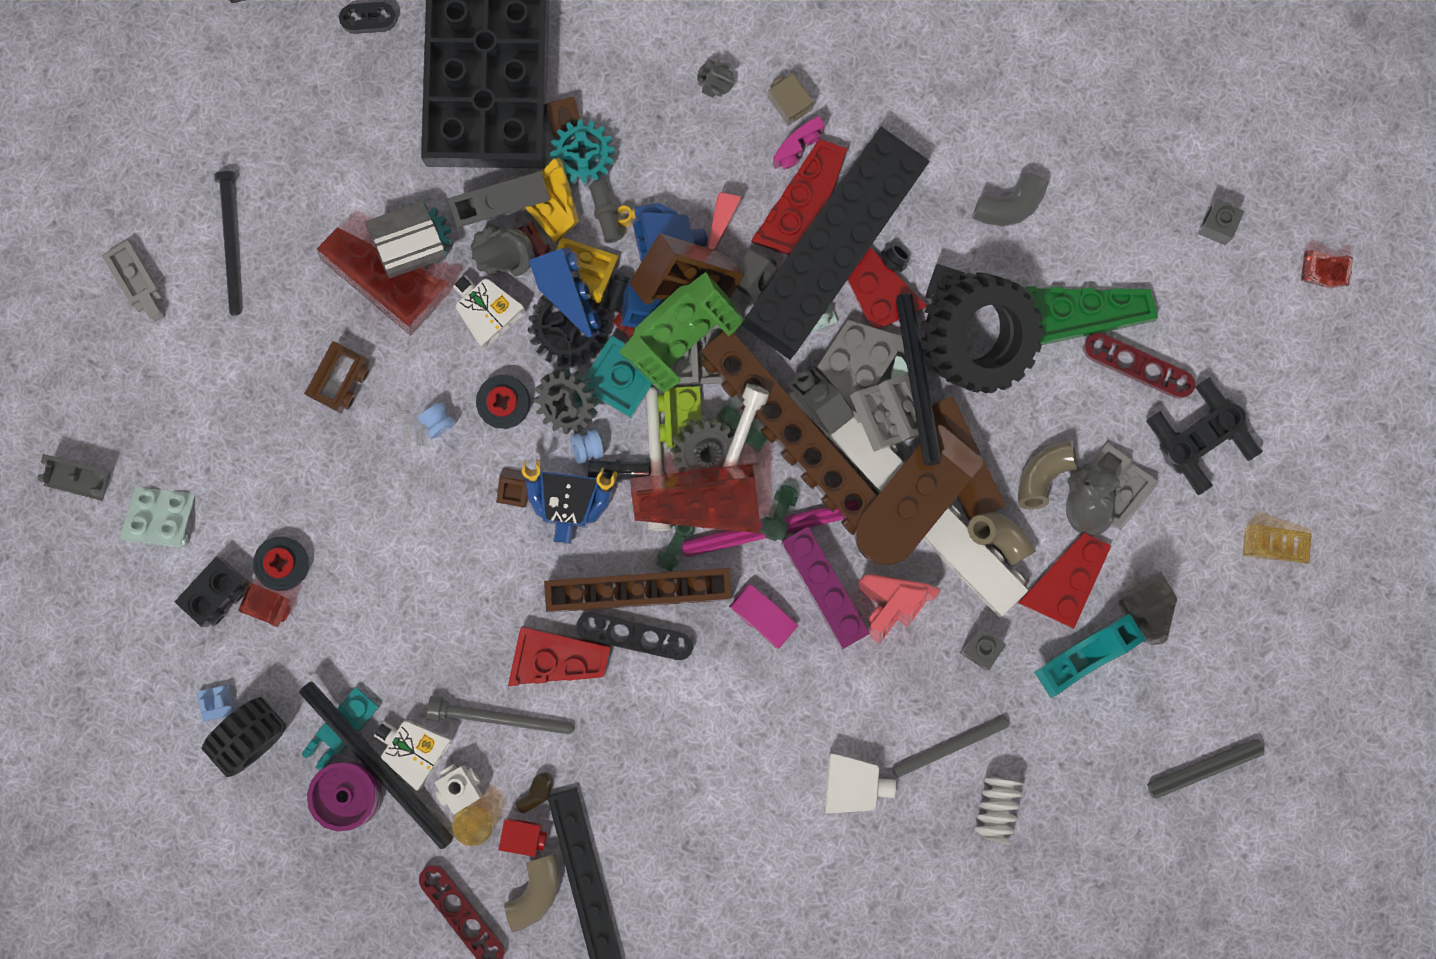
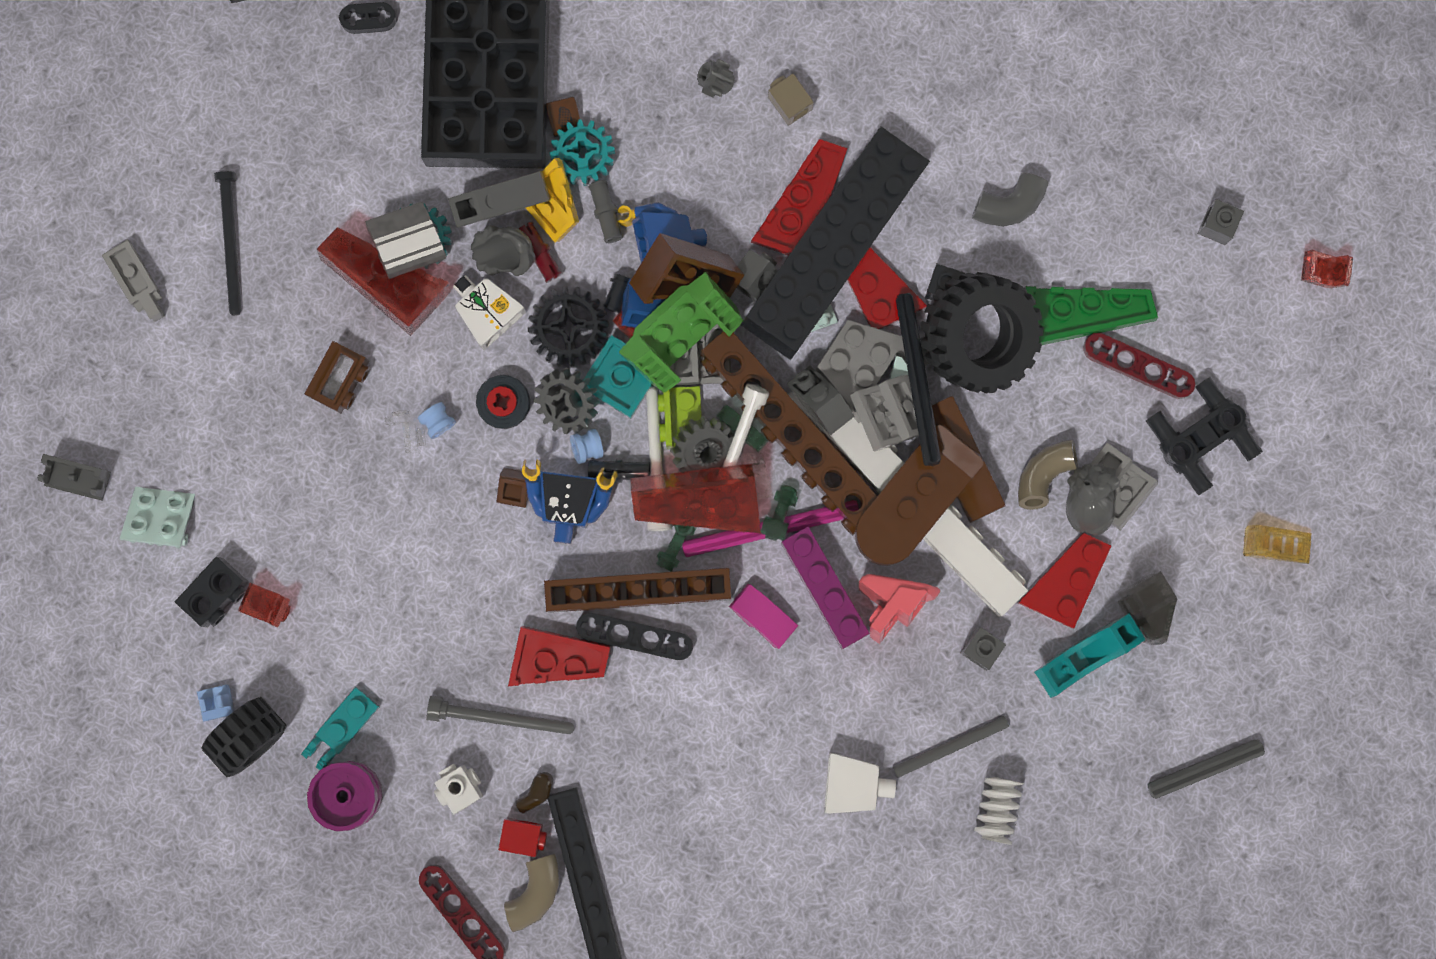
black wheel [253,536,309,591] -> none
black axle [299,681,453,849] -> none
white torso [374,720,453,791] -> none
clear yellow head [452,805,494,847] -> none
blue slope [529,248,601,337] -> none
yellow wing [556,237,619,303] -> none
coral slope [708,192,741,251] -> none
dark pink slope [773,116,825,170] -> none
black plate [881,243,910,272] -> none
dark tan cylinder [968,512,1036,566] -> none

